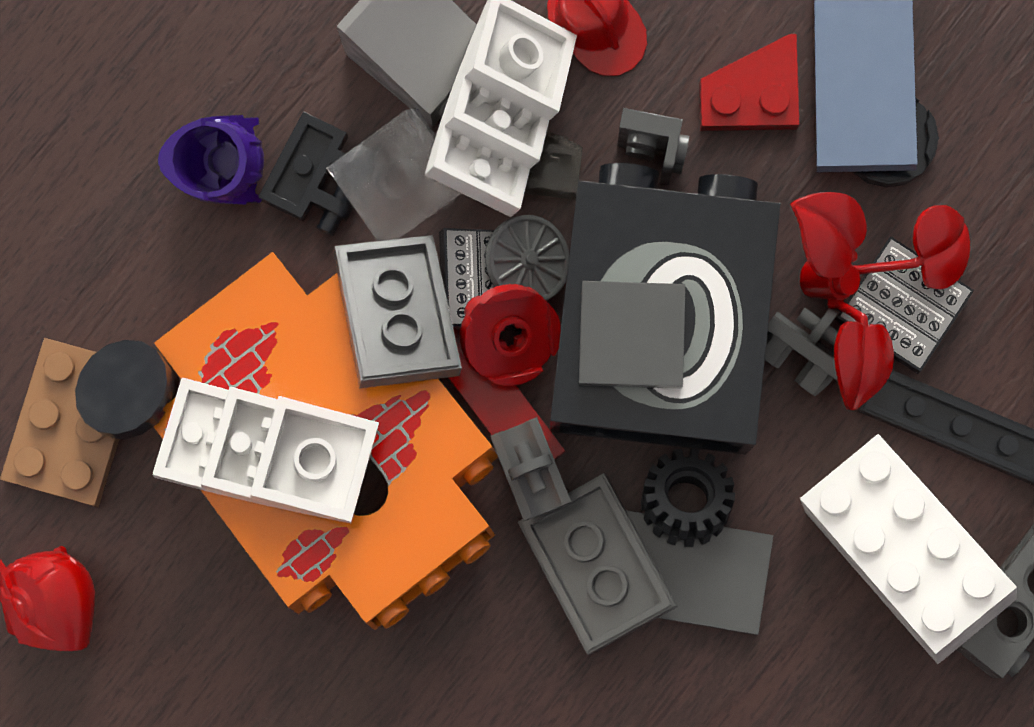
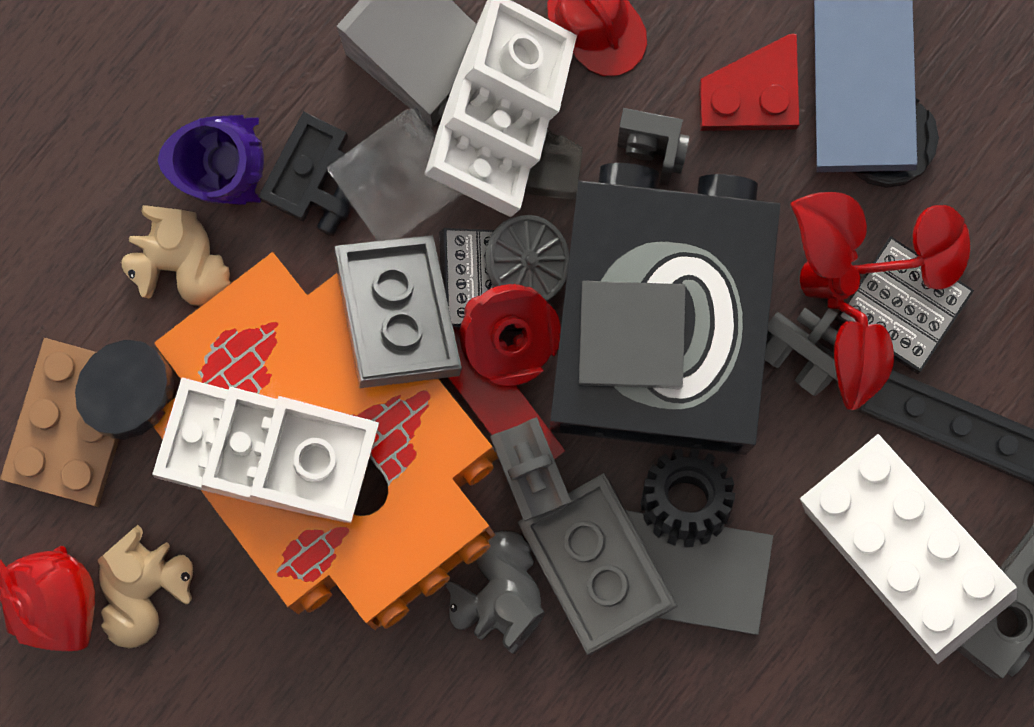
none -> tan animal [97,525,193,649]
none -> tan animal [122,205,231,307]
none -> dark grey animal [446,530,545,654]

